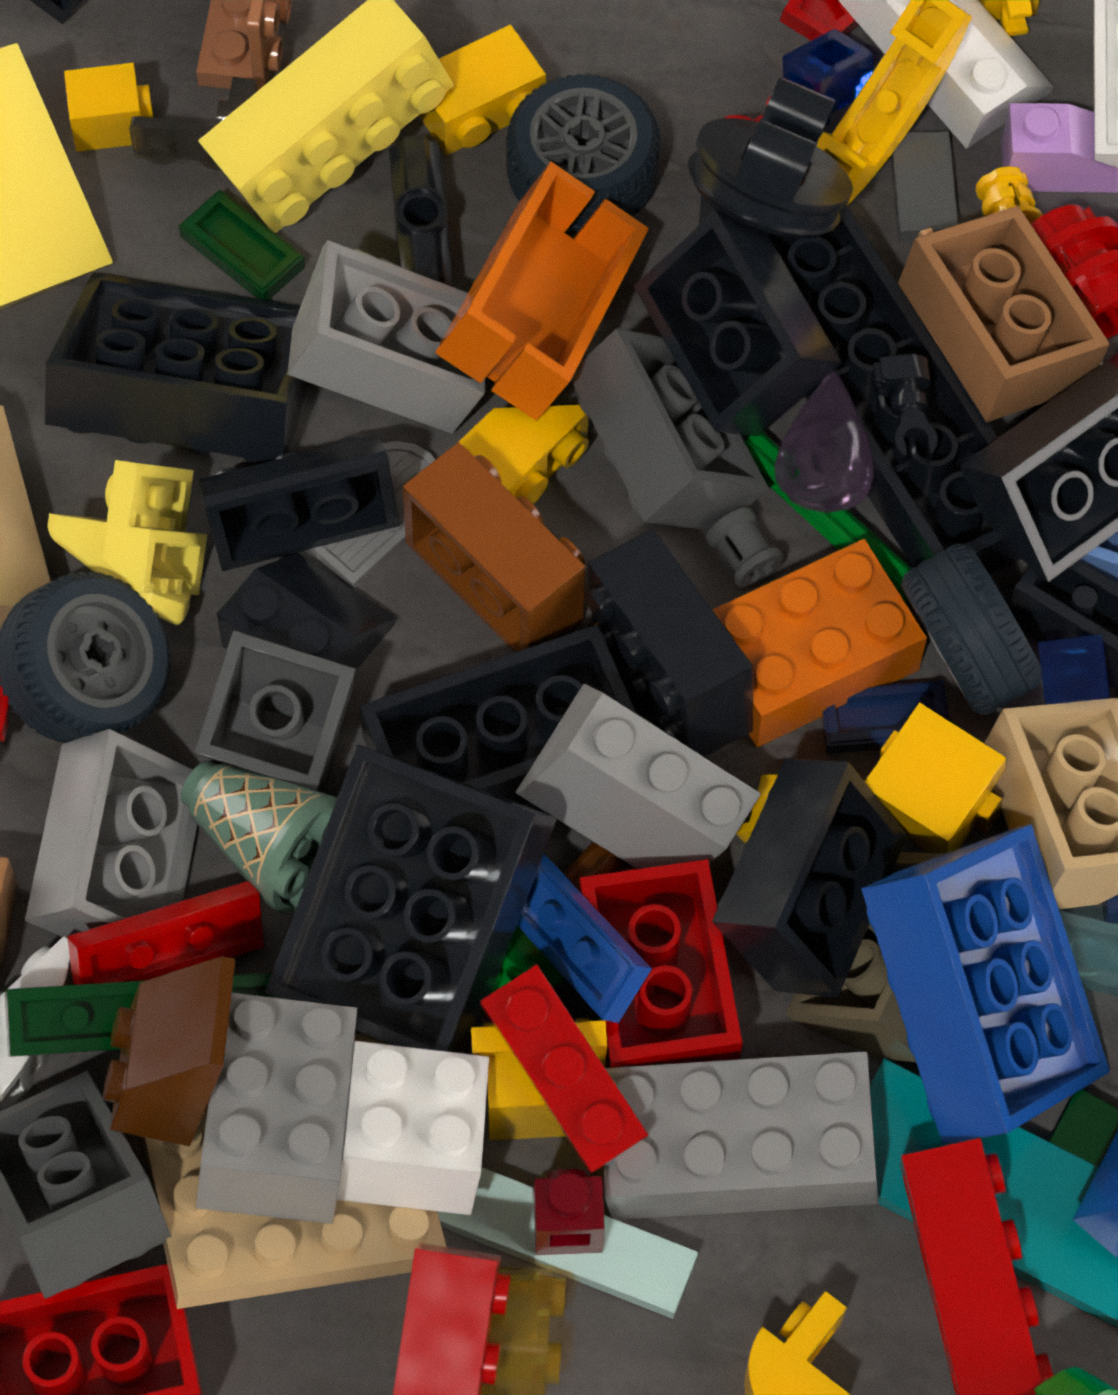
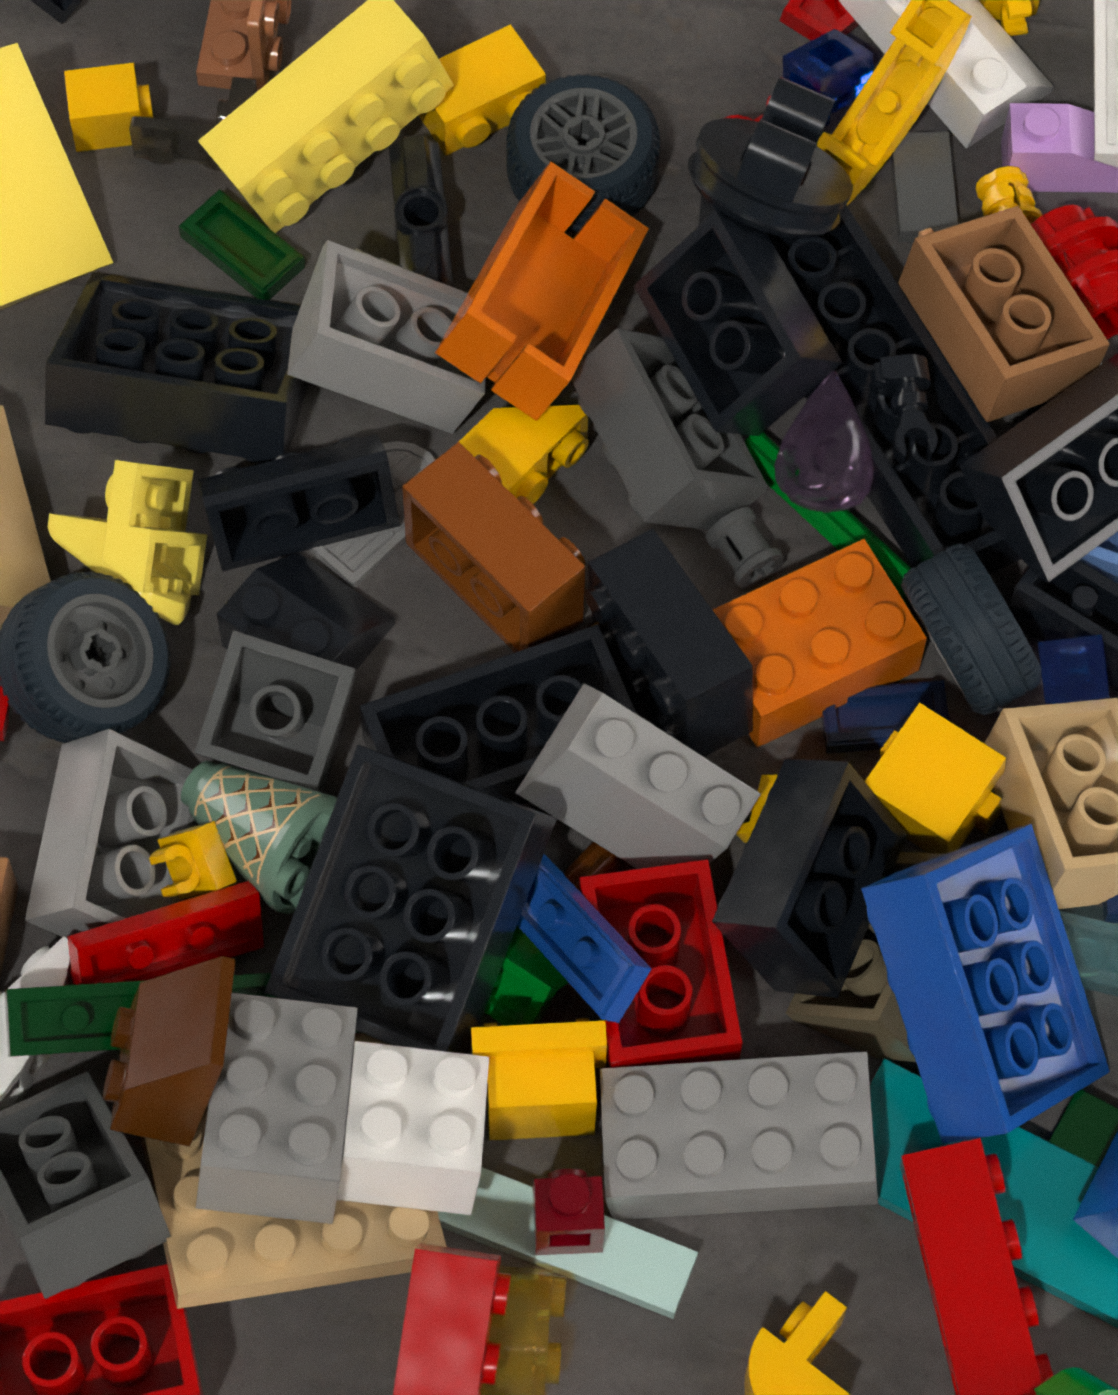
red plate [480,964,648,1174] -> none
none -> yellow tile [149,821,237,899]

